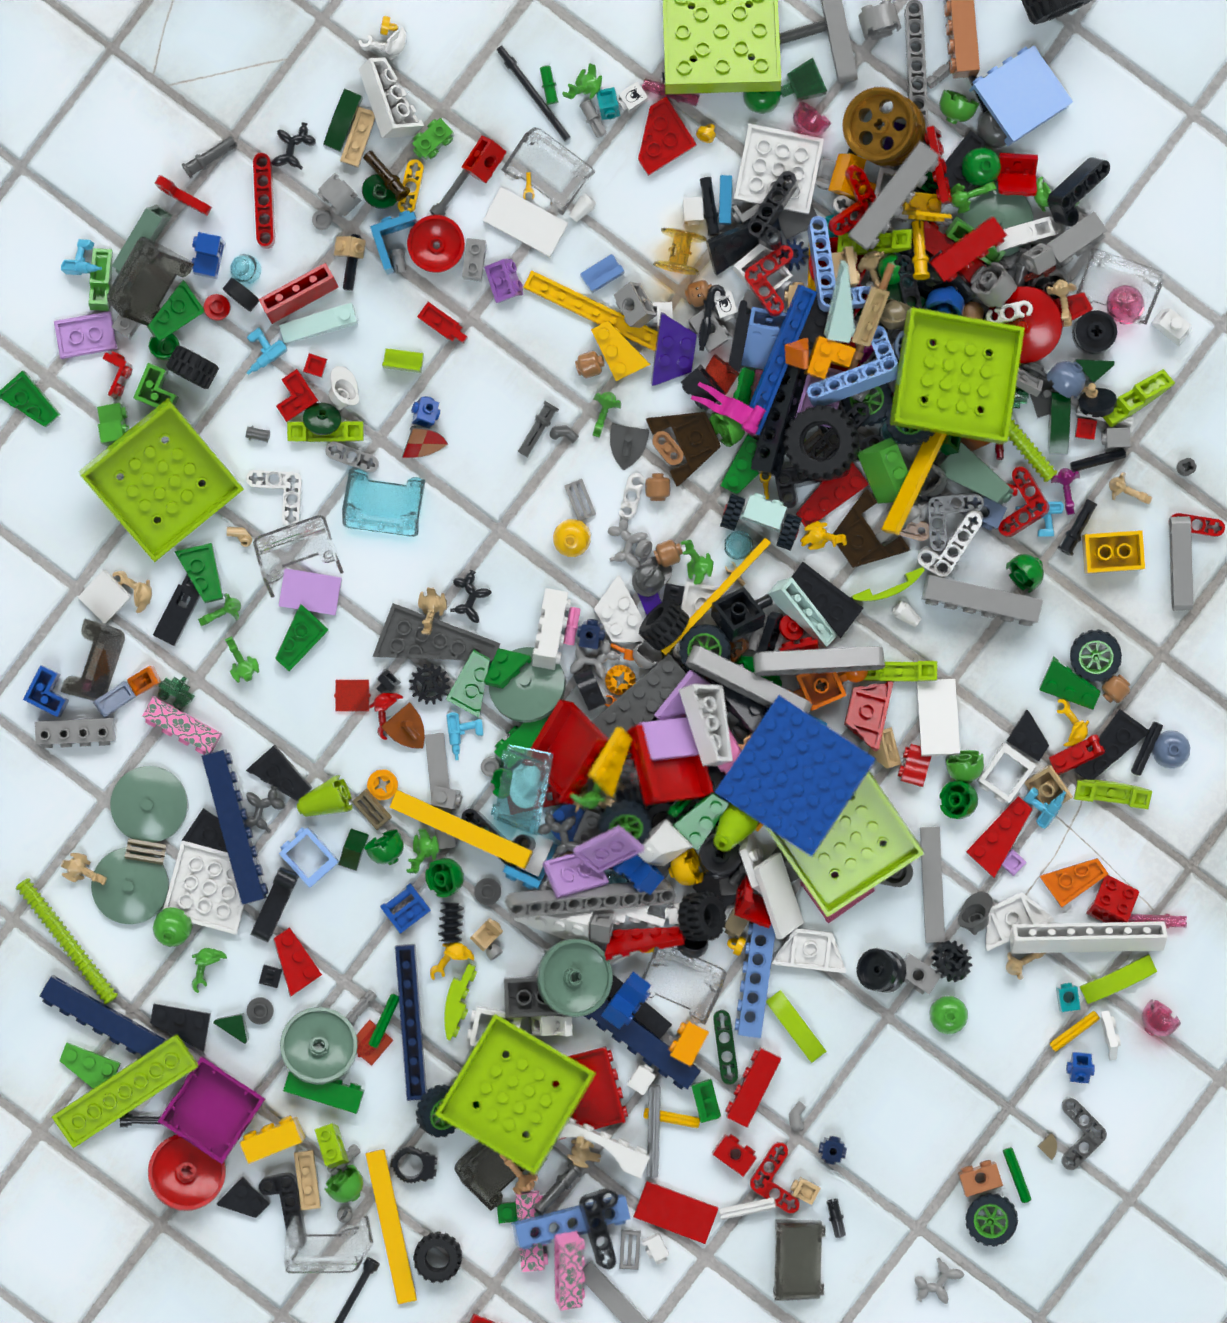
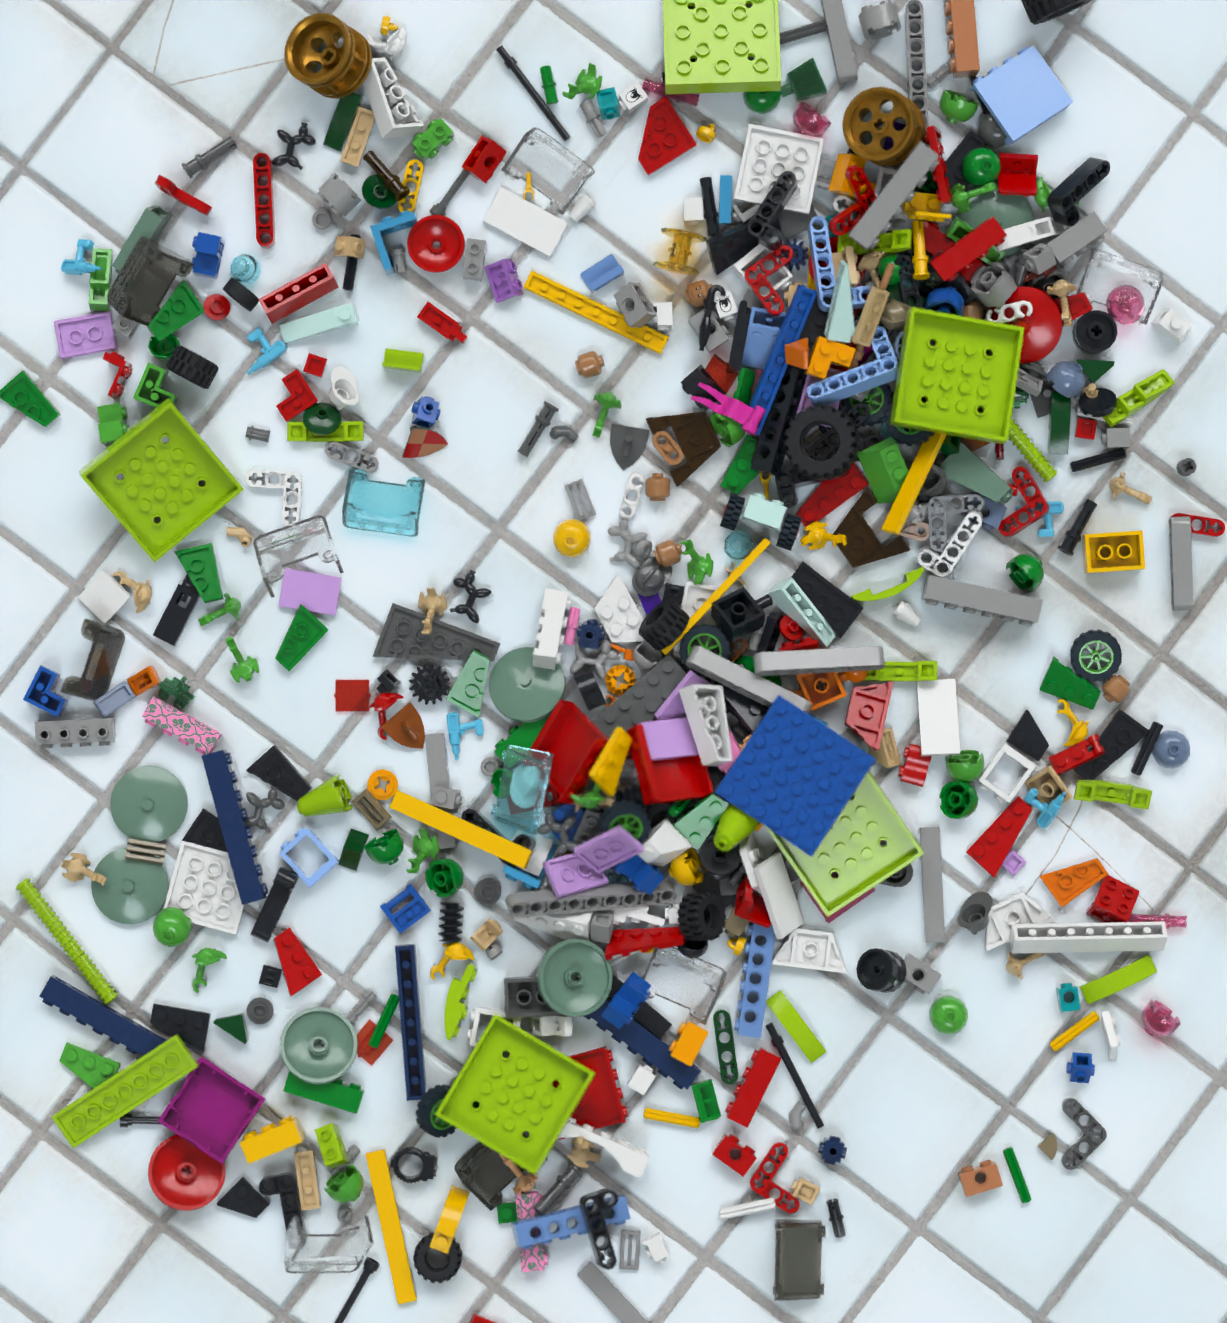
green wing [484,648,533,689] -> none
bright pink brick [554,1231,585,1311] -> none
yellow wing [591,321,651,381] -> none
red tile [633,1181,719,1244] -> none
axle [647,1084,661,1178] -> none
dark purple wing [651,312,697,386] -> none
light grey piece [914,1258,964,1304] -> none
black gear [931,940,973,983] -> none
black wheel [965,1193,1018,1247] -> none
magenta piece [1051,468,1080,515] -> none
none -> pearl gold wheel [284,13,372,99]
none -> yellow arch [430,1185,470,1254]
none -> black bar [765,1022,824,1129]

